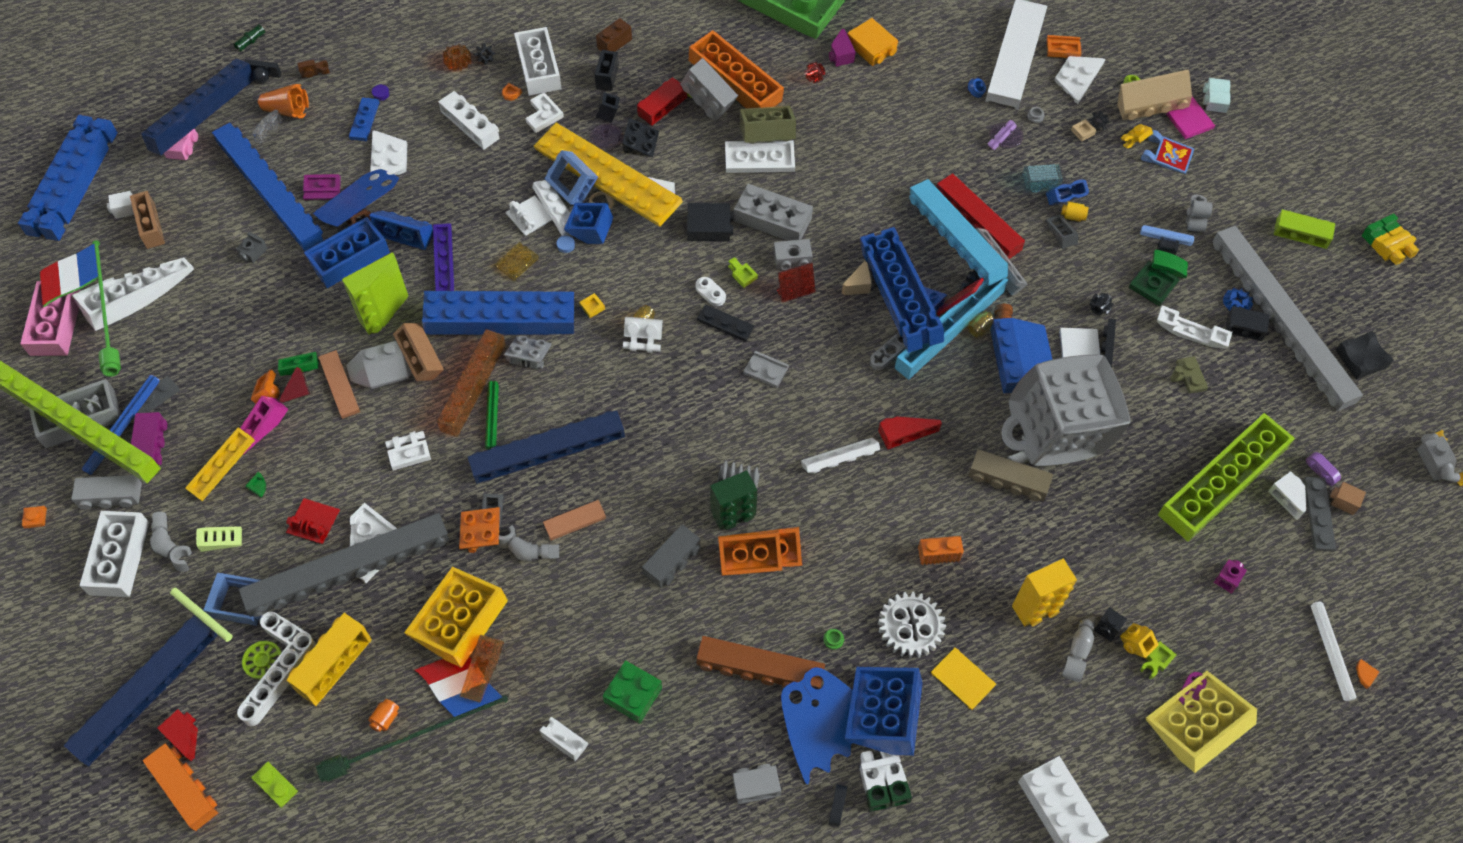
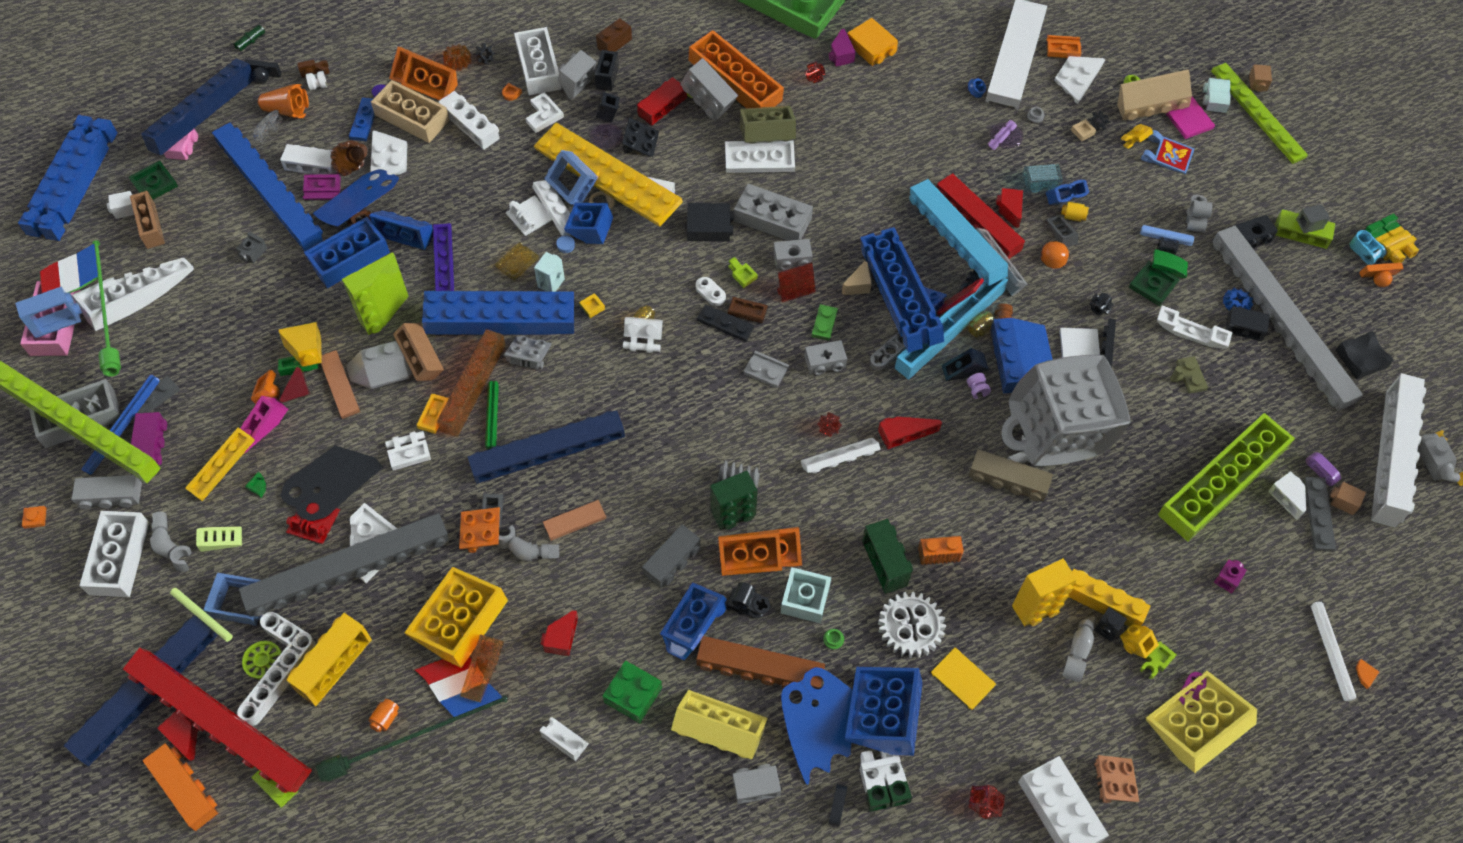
none -> medium blue window [15,286,82,338]
none -> red brick [123,647,312,793]
none -> dark green plate [128,160,178,200]
none -> yellow slope [279,322,322,366]
none -> white brick [280,144,336,174]
none -> black piece [280,445,383,521]
none -> white wheel [306,71,327,91]
none -> reddish brown hair [330,140,368,176]
none -> tan brick [371,80,450,143]
none -> orange slope [389,46,458,100]
none -> yellow plate [417,394,451,434]
none -> light aqua brick [534,252,565,292]
none -> red slope [541,610,578,656]
none -> light grey slope [558,50,596,100]
none -> blue slope [660,582,727,661]
none -> light yellow slope [671,690,768,759]
none -> black piece [726,582,771,619]
none -> reddish brown plate [728,297,768,323]
none -> light aqua brick [781,567,831,623]
none -> light grey brick [804,340,847,375]
none -> bright green plate [812,304,838,341]
none -> clear red gear [817,412,842,437]
none -> dark green brick [862,518,913,594]
none -> black slope [942,348,989,381]
none -> lavender wheel [966,373,991,399]
none -> clear red brick [968,785,1005,820]
none -> red slope [996,188,1023,228]
none -> orange hair [1041,241,1069,269]
none -> yellow brick [1068,569,1151,627]
none -> nougat hinge [1094,755,1139,803]
none -> lime plate [1211,63,1308,164]
none -> black brick [1236,215,1278,249]
none -> medium nougat brick [1249,64,1272,92]
none -> dark grey brick [1296,204,1330,233]
none -> medium azure piece [1349,230,1386,265]
none -> orange tile [1359,262,1403,287]
none -> white brick [1371,373,1426,528]

